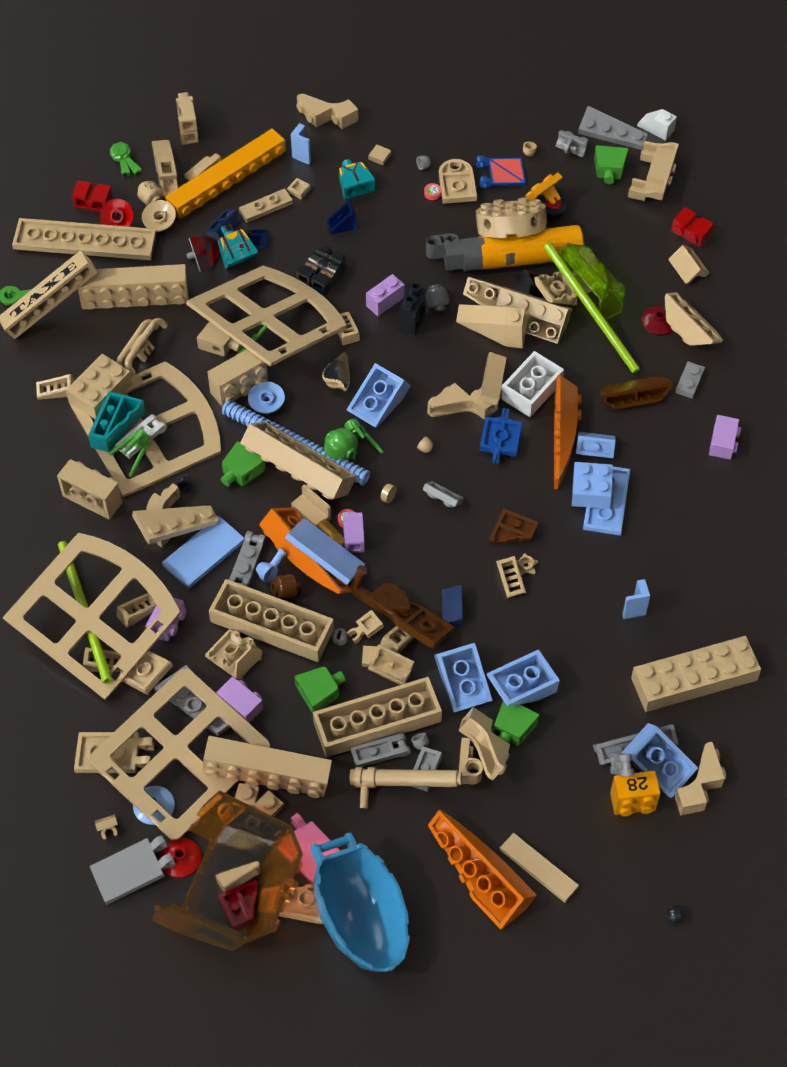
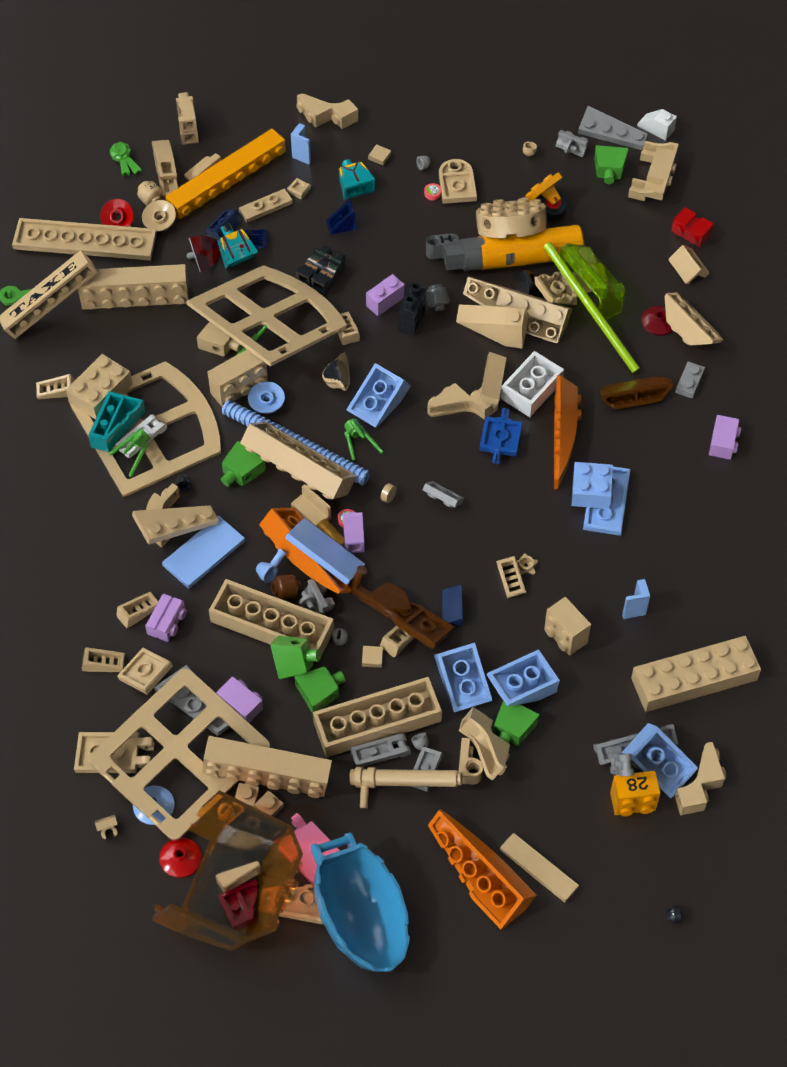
tan window [3,533,181,700] -> none
tan brick [57,459,122,520] -> none
lime piece [58,541,112,684] -> none
red brick [72,181,113,212] -> none
light grey tile [90,835,176,905] -> none
tan piece [116,318,168,376] -> none
tan slope [205,629,262,680] -> none
light grey plate [228,531,266,587] -> none
bright green plant [324,428,358,460] -> none
tan plate [347,610,384,644] -> none
tan hinge [368,644,414,685] -> none
tan hinge [417,436,433,453] -> none
flag [476,156,526,189] -> none
reddish brown wing [489,508,539,544] -> none
light blue panel [576,432,616,458] -> none
none -> bright green torso [270,636,321,679]
none -> light grey hips [299,579,335,615]
none -> tan piece [545,597,591,656]

